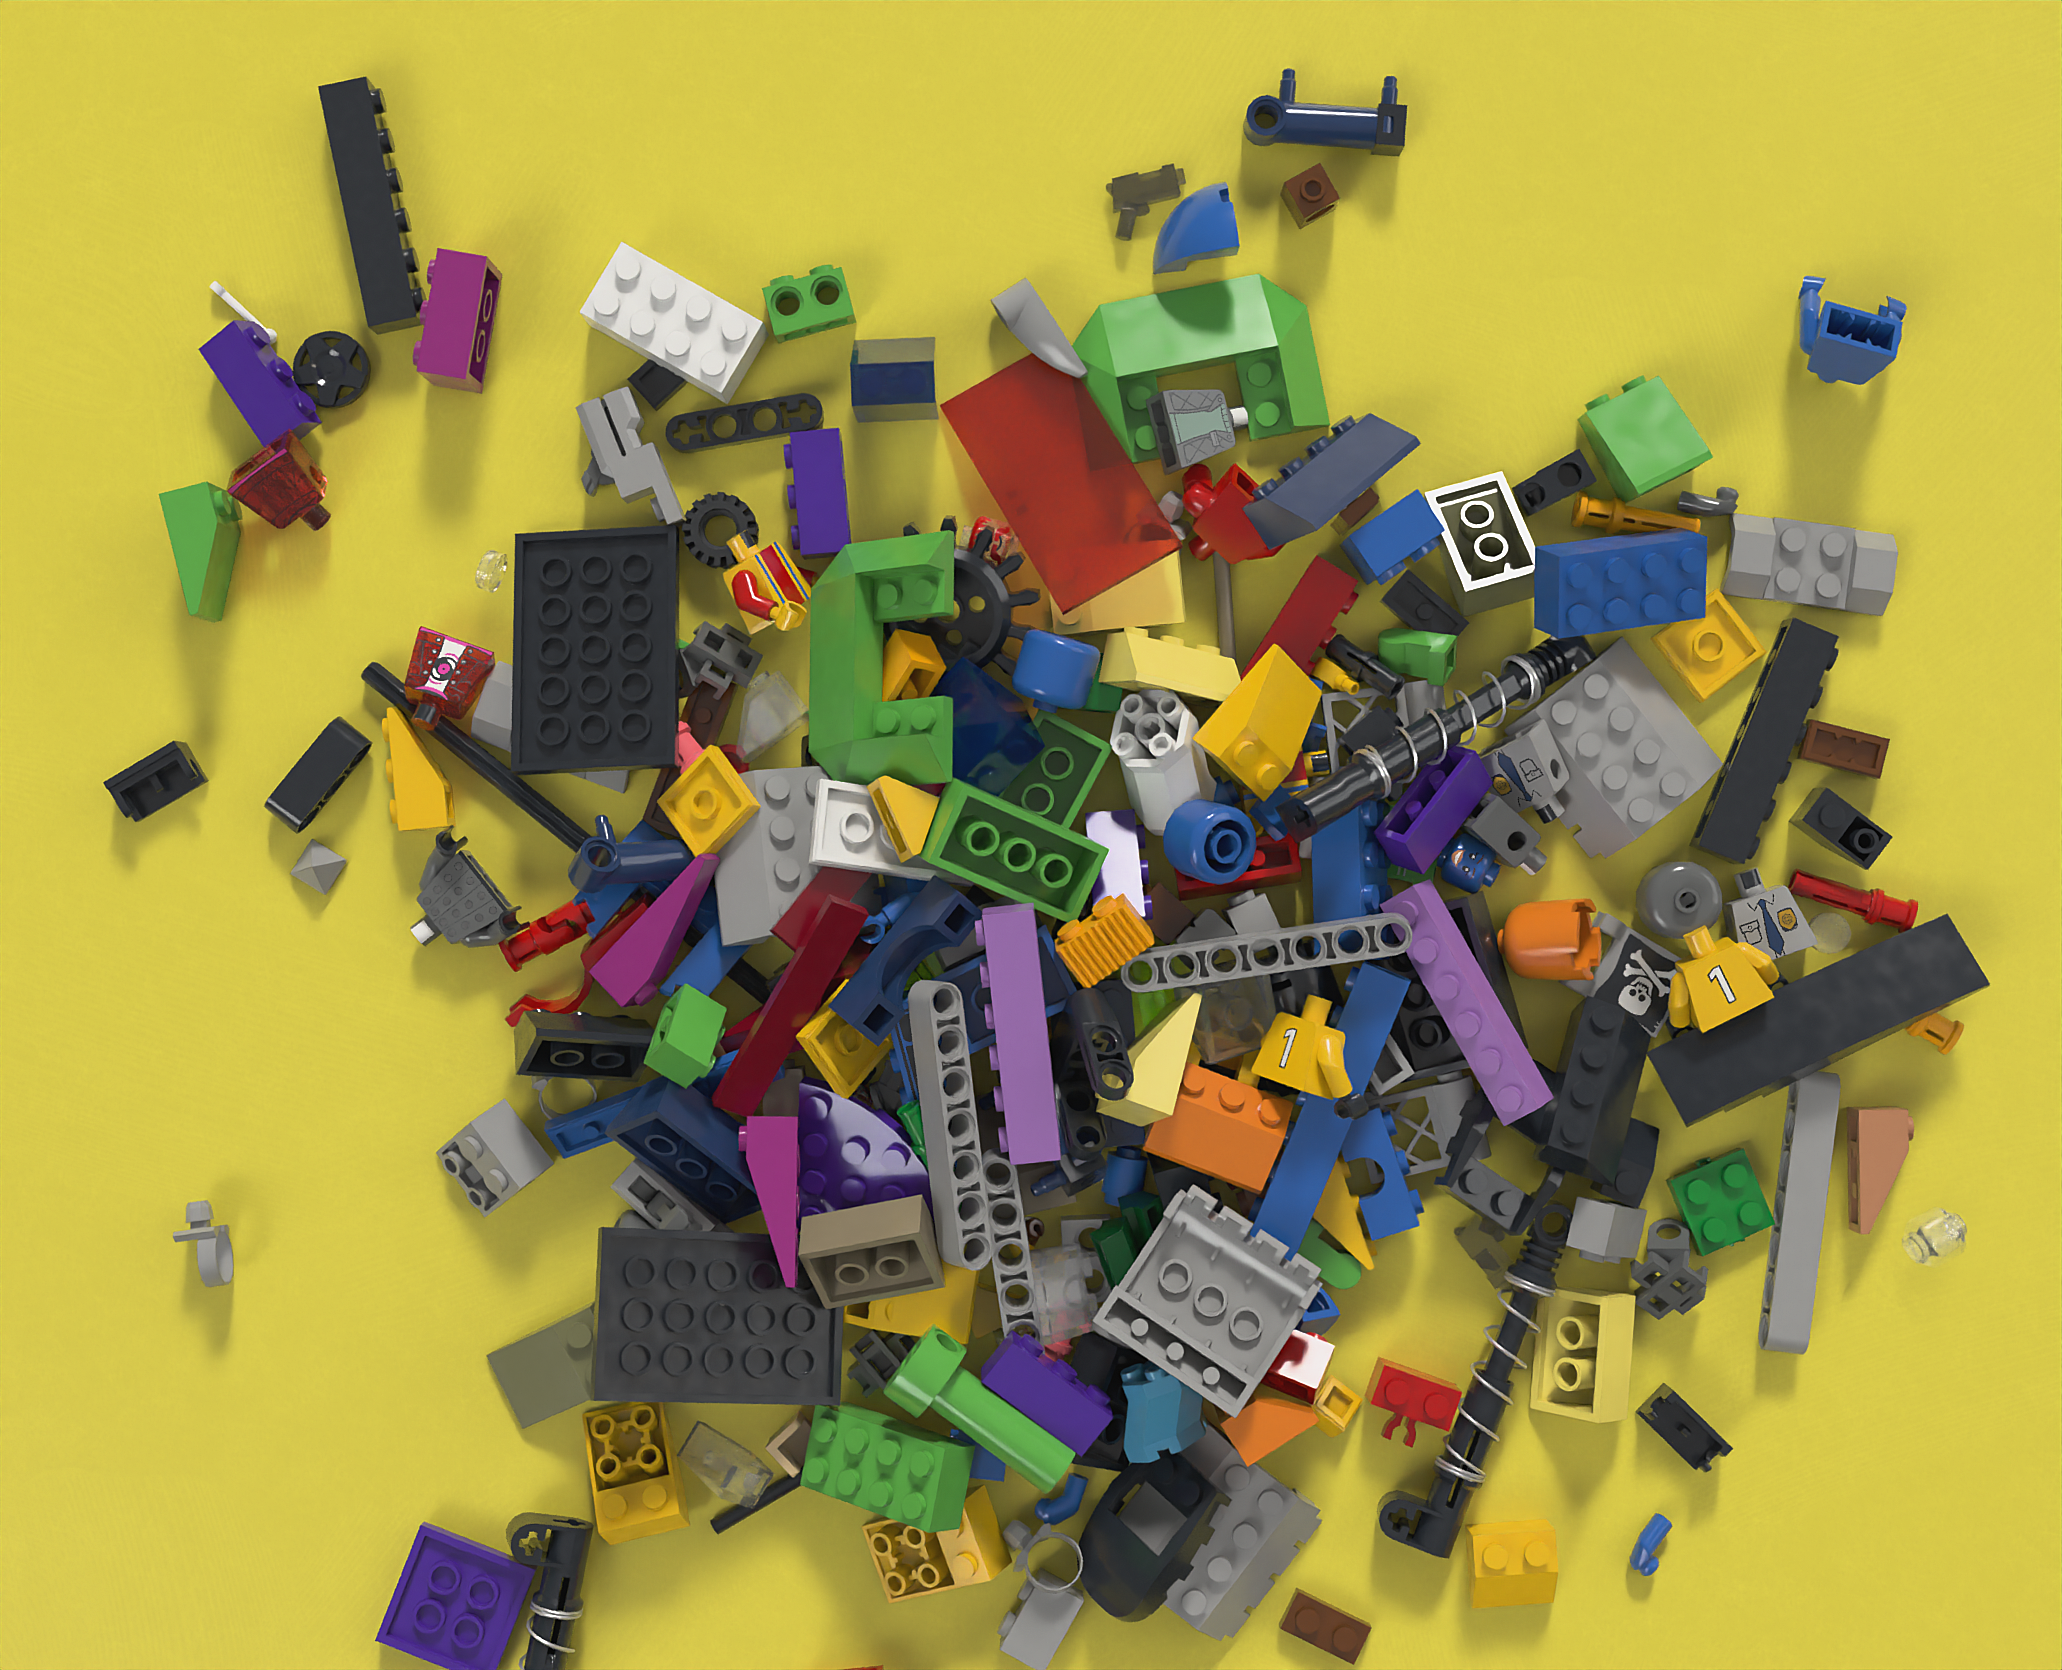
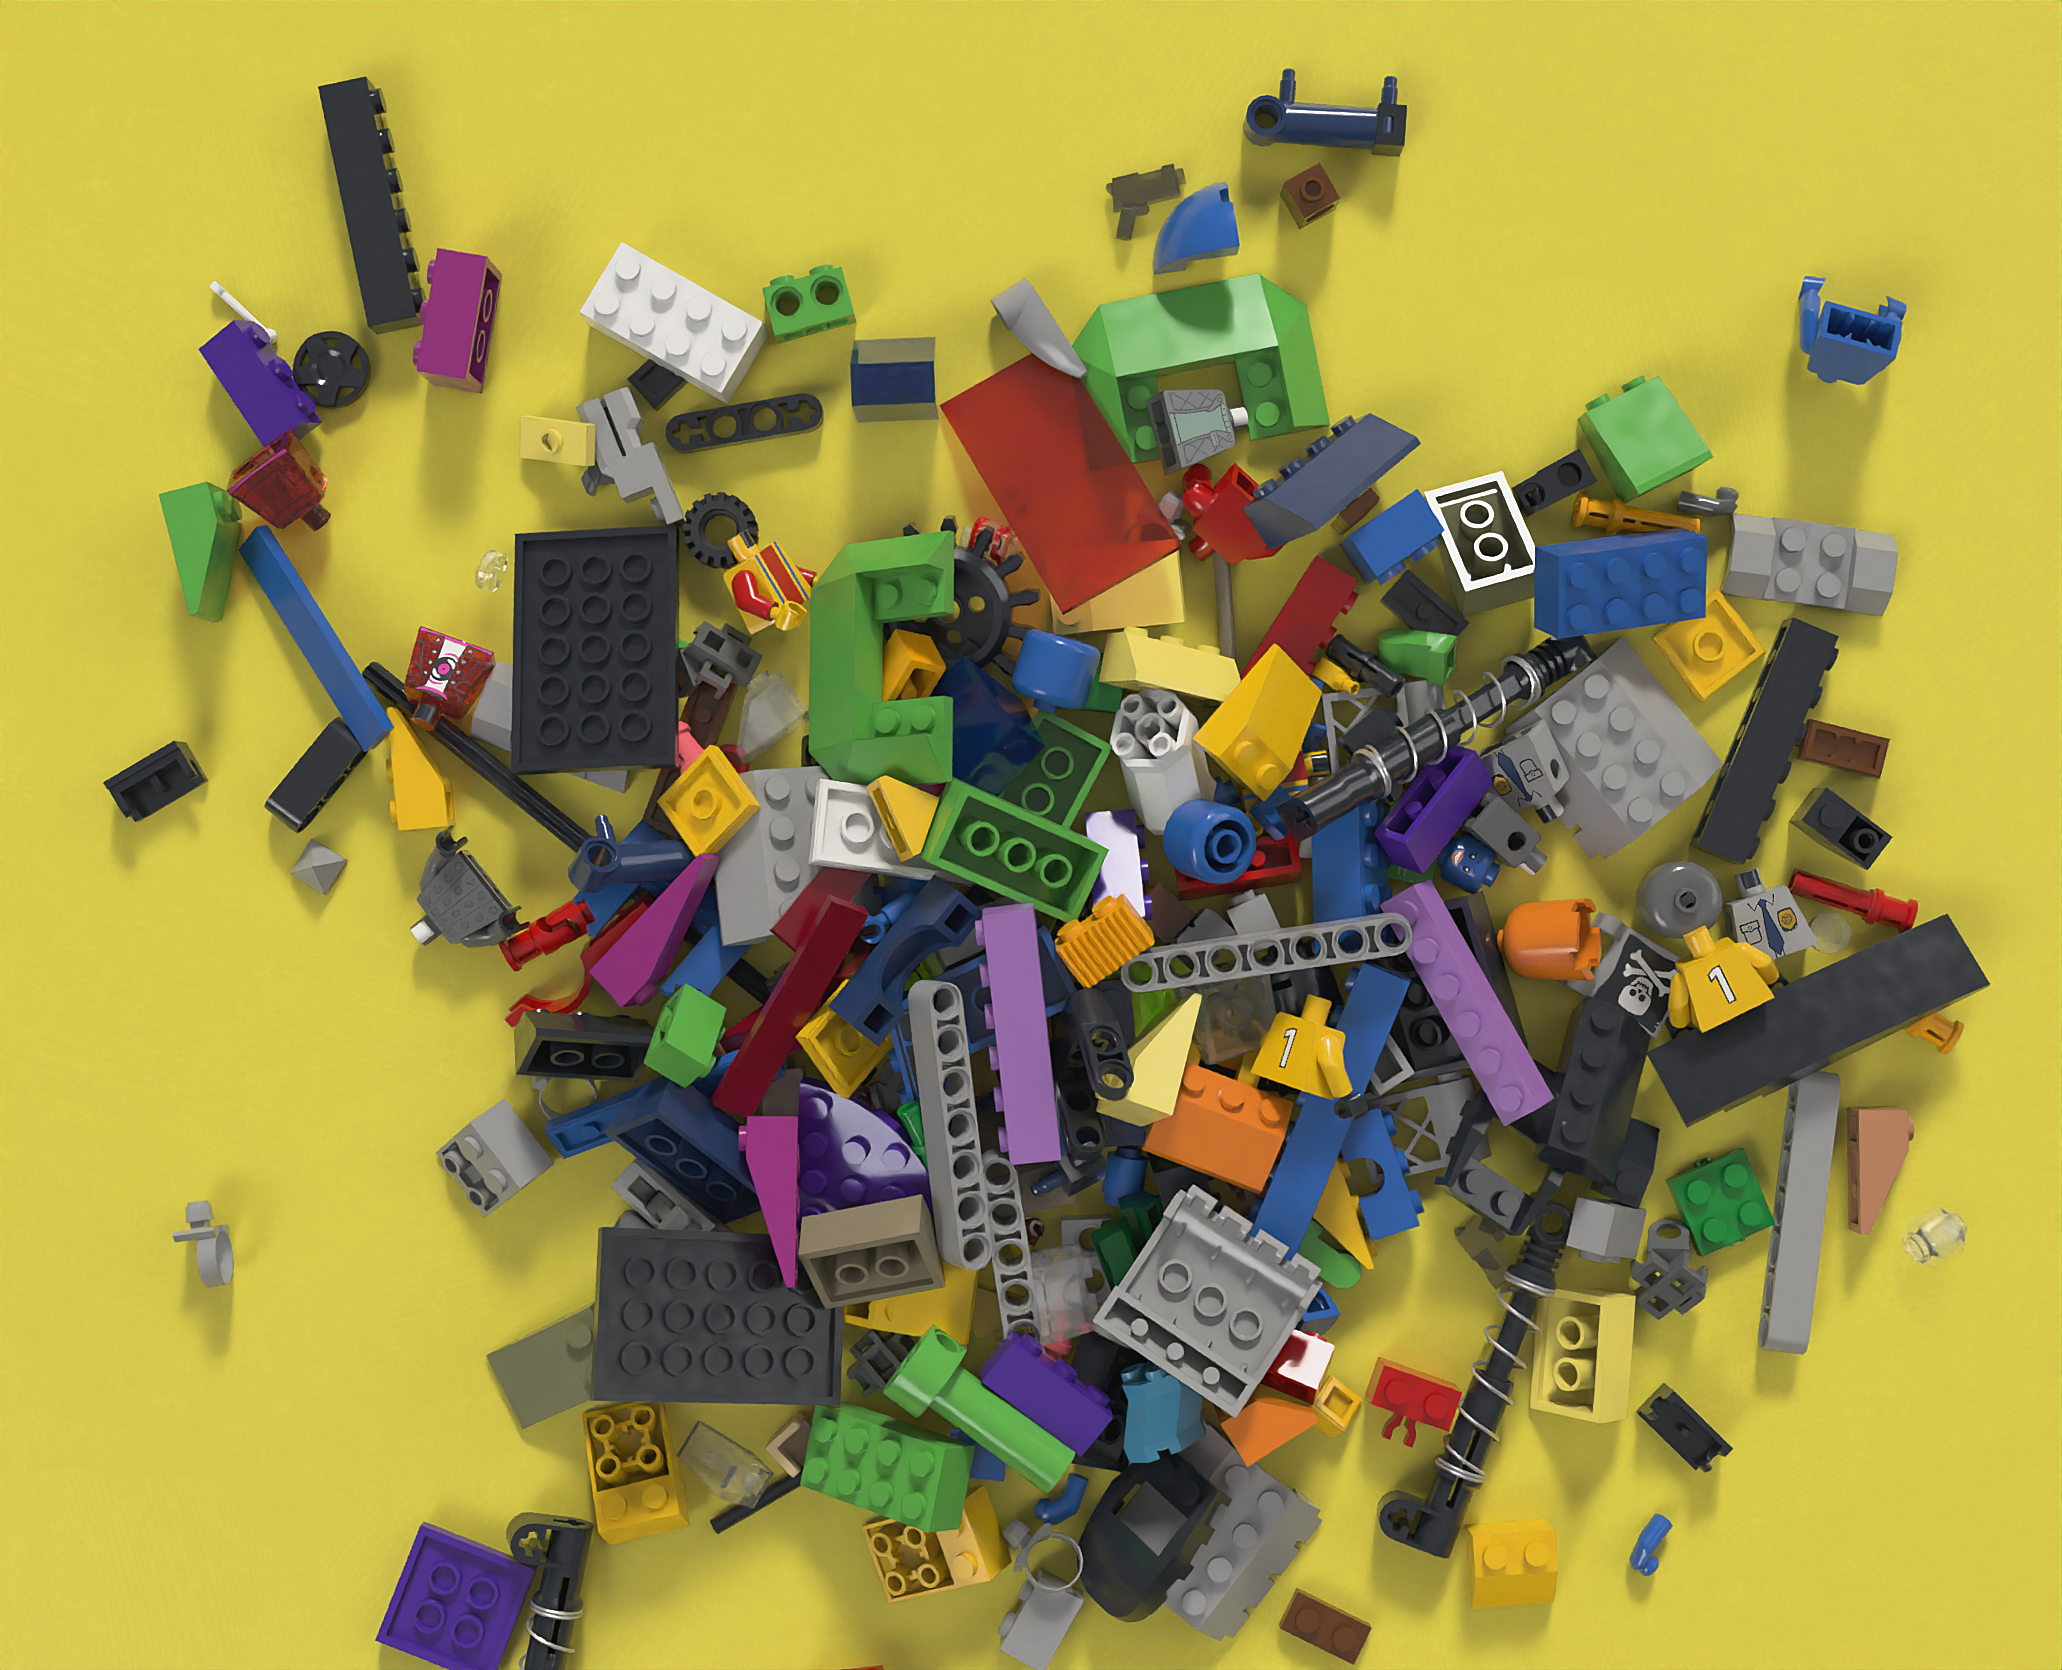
dark purple brick [784,428,852,560] -> none
none -> blue tile [238,525,394,752]
none -> light yellow plate [520,416,596,466]

